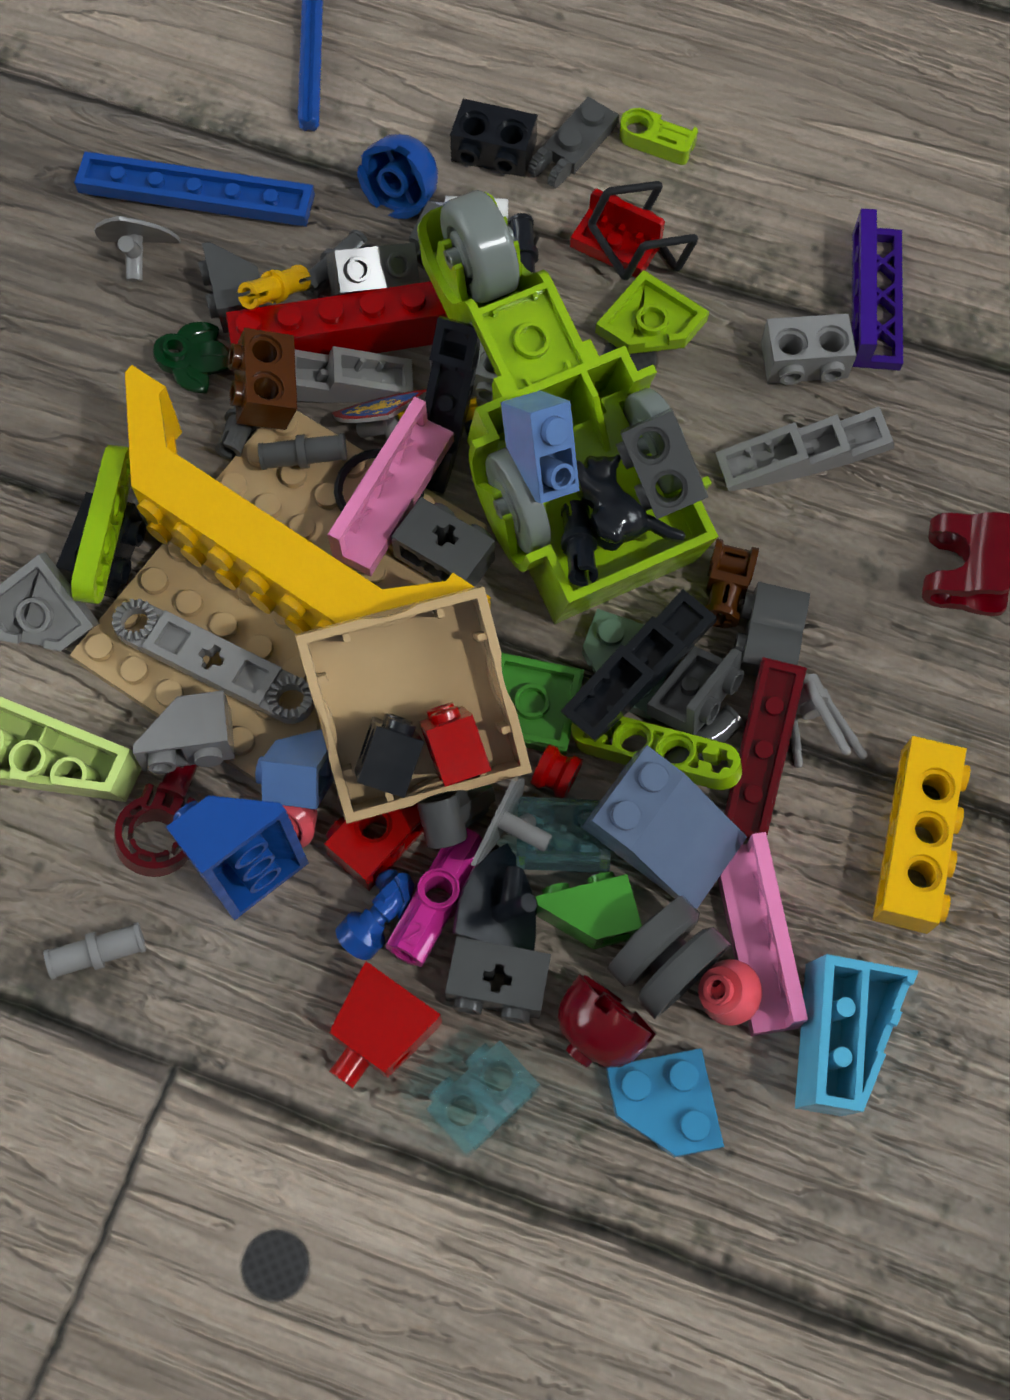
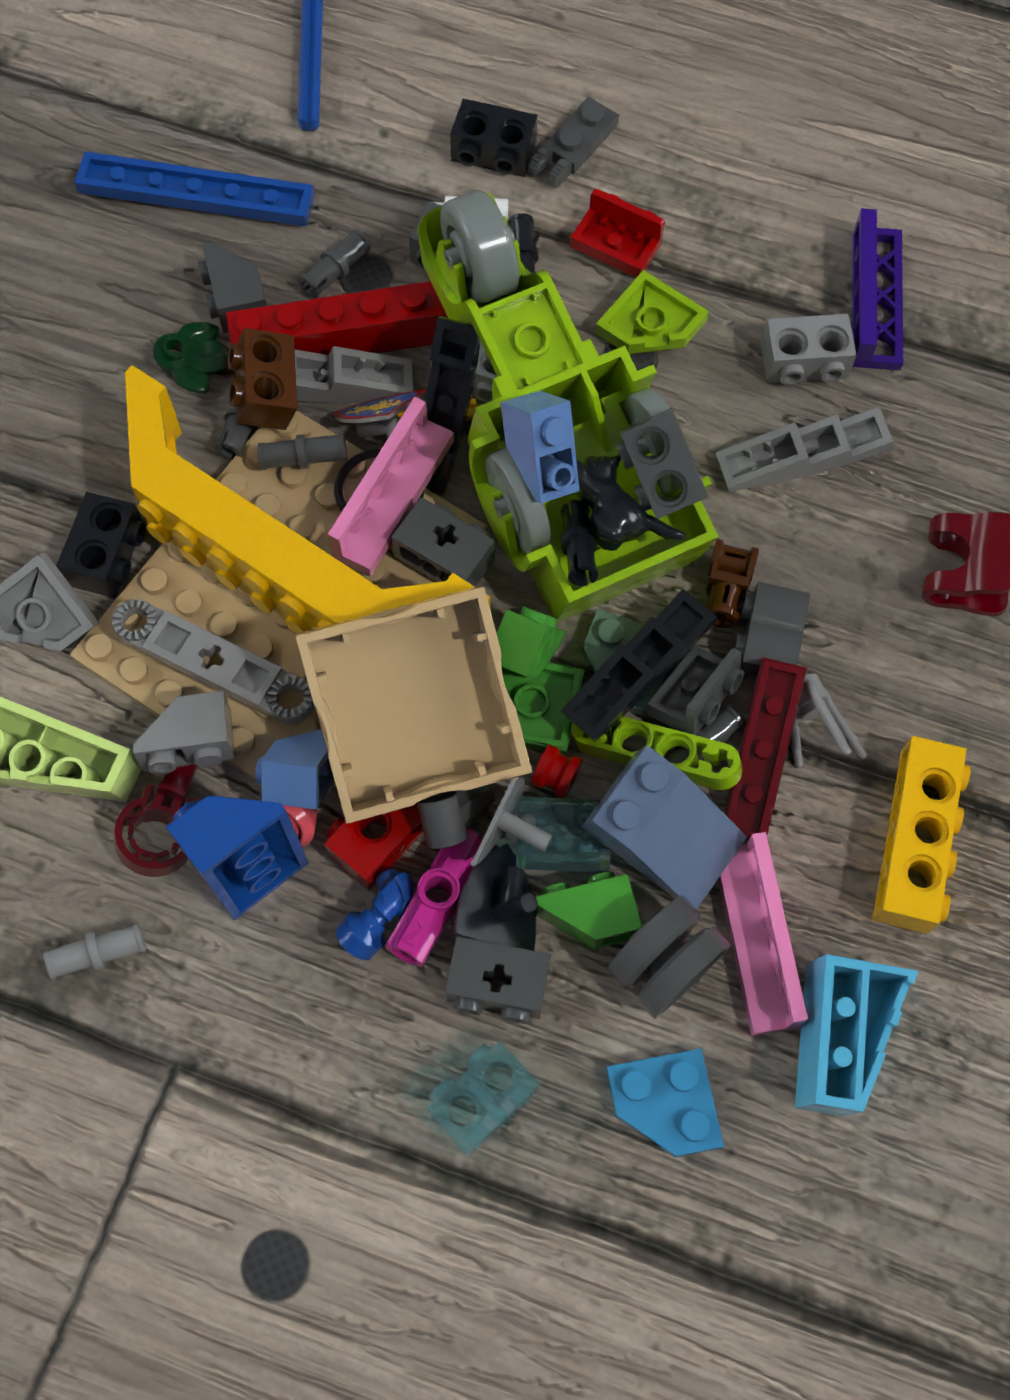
lime beam [71,445,131,604] -> none
light grey shield [94,216,180,282] -> none
yellow pin [237,264,311,310] -> none
dark grey brick [326,242,420,296] -> none
red torso [329,961,442,1089] -> none
black brick [354,713,424,798] -> none
blue cylinder [357,134,438,219] -> none
red brick [419,702,492,787] -> none
dark red cylinder [558,974,657,1068] -> none
black piece [588,181,698,280] -> none
lime piece [619,108,698,165] -> none
coral cone [698,959,762,1026] -> none
none -> bright green slope [497,606,567,679]

